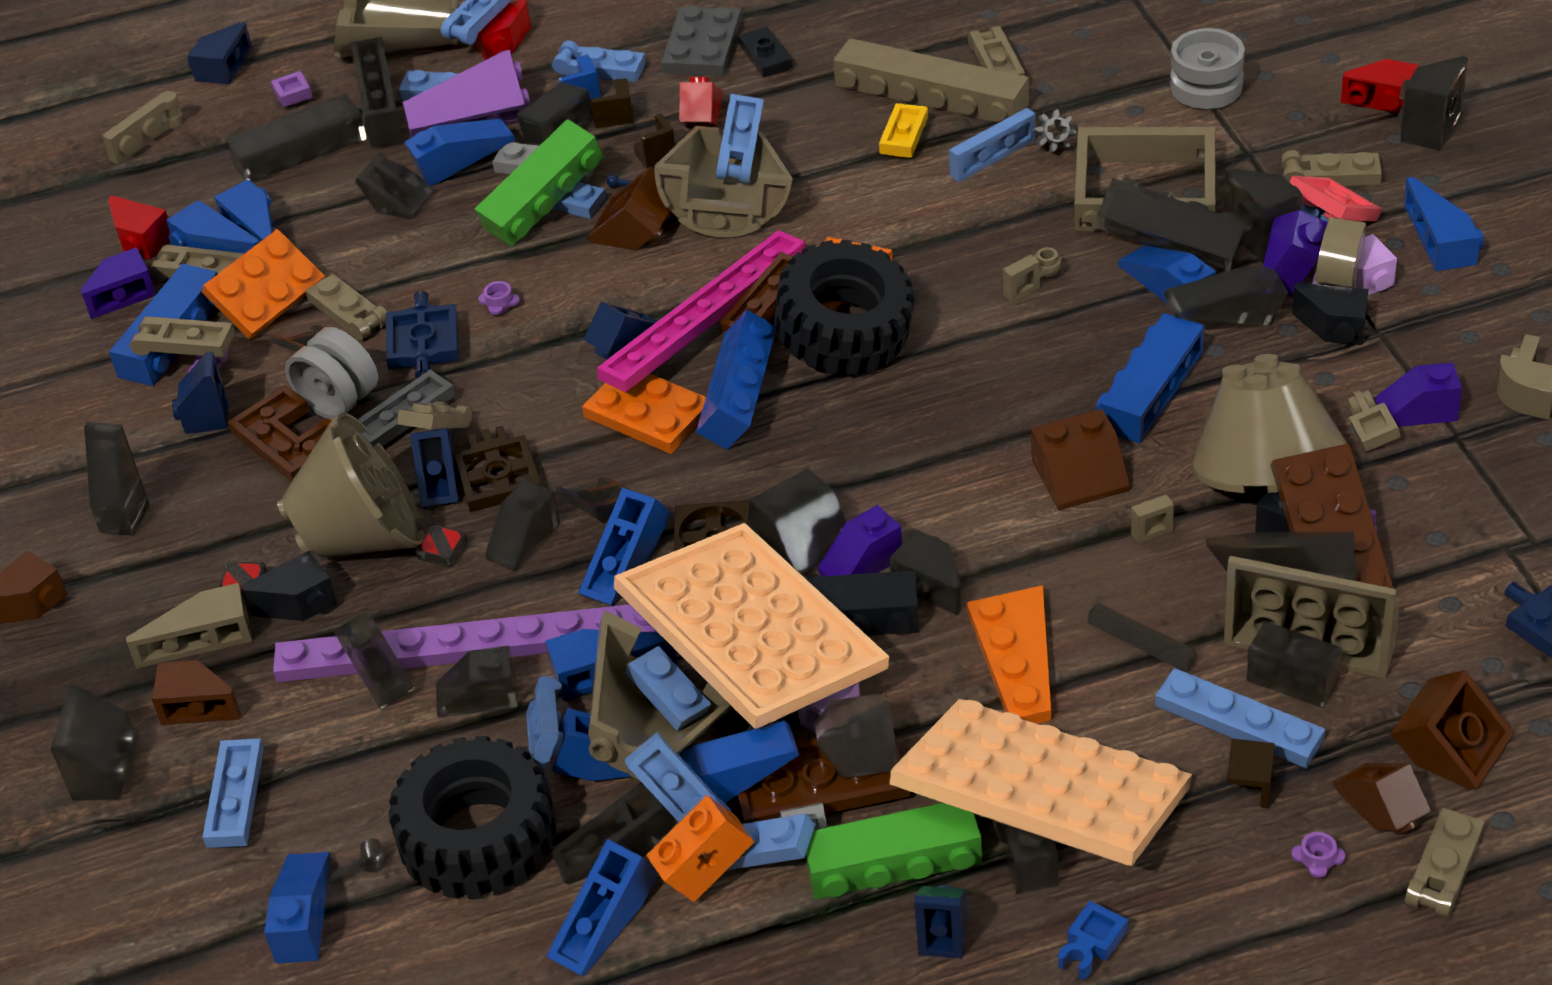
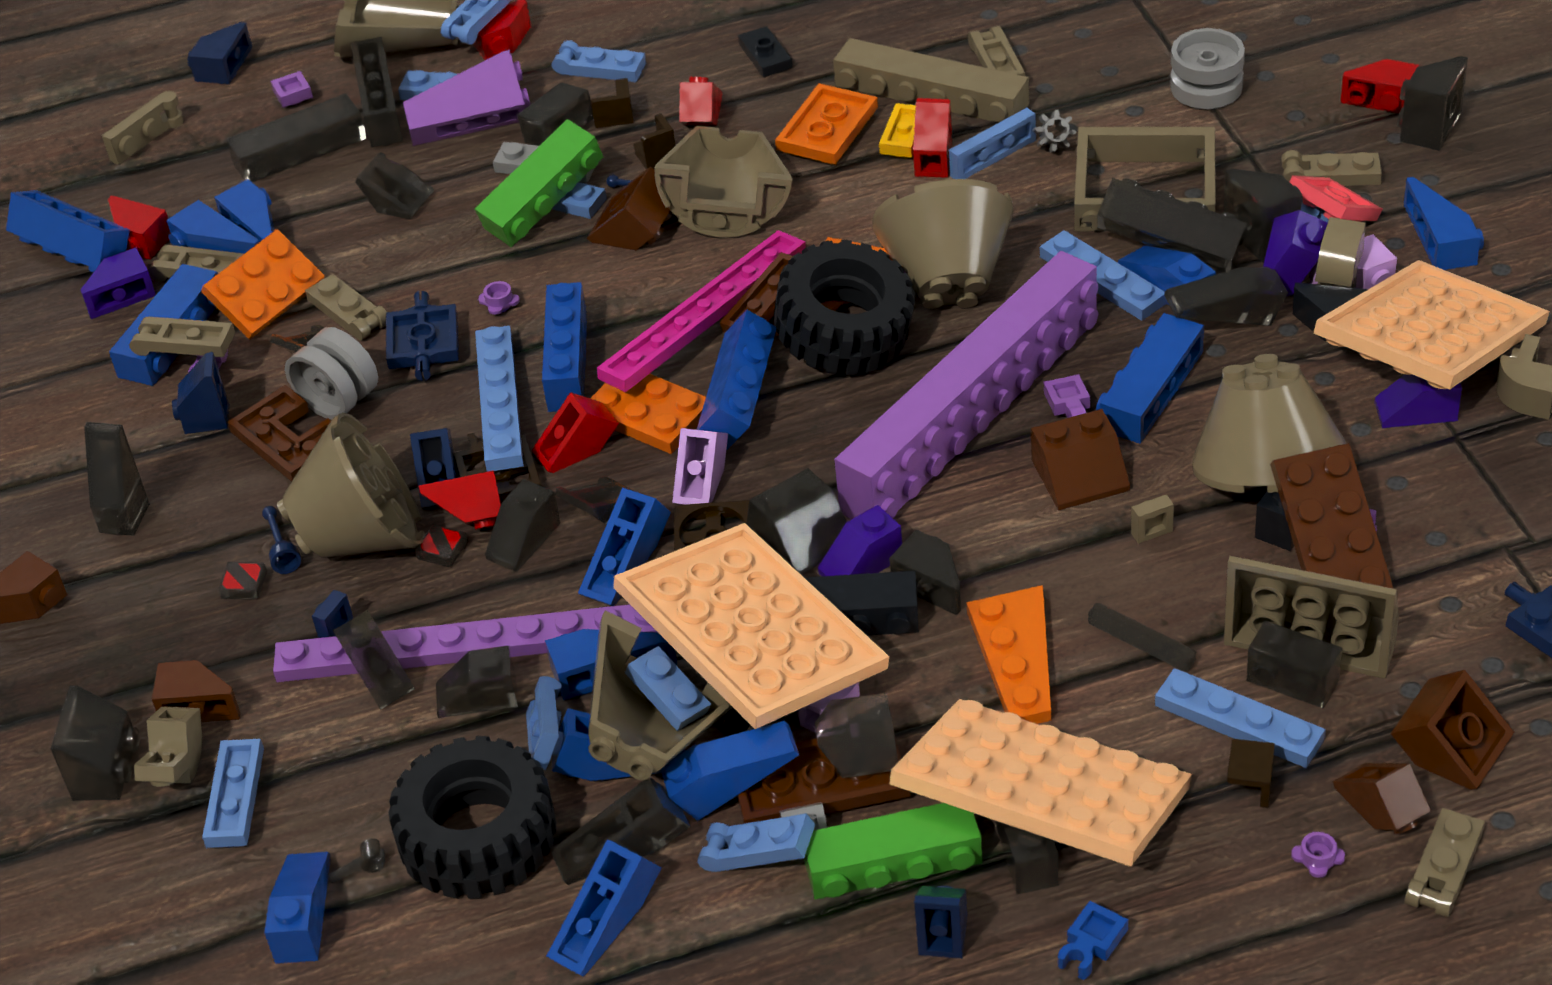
dark tan slope [126,583,252,669] -> none
black slope [240,551,337,621] -> none
dark grey plate [357,370,456,446] -> none
dark tan plate [397,401,472,430] -> none
blue slope [405,118,515,187] -> none
blue panel [556,54,601,107] -> none
dark blue slope [583,301,658,359] -> none
medium blue plate [625,732,733,822] -> none
orange brick [646,795,755,902] -> none
dark grey plate [661,6,742,76] -> none
medium blue plate [716,94,764,184] -> none
dark tan plate [1002,247,1061,303] -> none
clear smoke slope [1206,532,1356,581] -> none
dark tan plate [1347,389,1401,452] -> none
none -> blue brick [6,190,129,272]
none -> dark tan brick [134,707,202,787]
none -> dark blue hinge [262,506,301,574]
none -> dark blue plate [312,590,354,638]
none -> red slope [419,471,504,530]
none -> medium blue plate [475,326,524,472]
none -> red slope [532,392,619,473]
none -> blue brick [542,282,587,412]
none -> lavender slope [672,428,728,504]
none -> orange plate [775,83,878,165]
none -> medium lavender brick [834,251,1098,519]
none -> dark tan cone [872,179,1014,309]
none -> red slope [913,98,953,178]
none -> medium blue plate [1040,230,1167,321]
none -> medium lavender plate [1044,374,1090,418]
none -> light nougat plate [1314,260,1550,390]

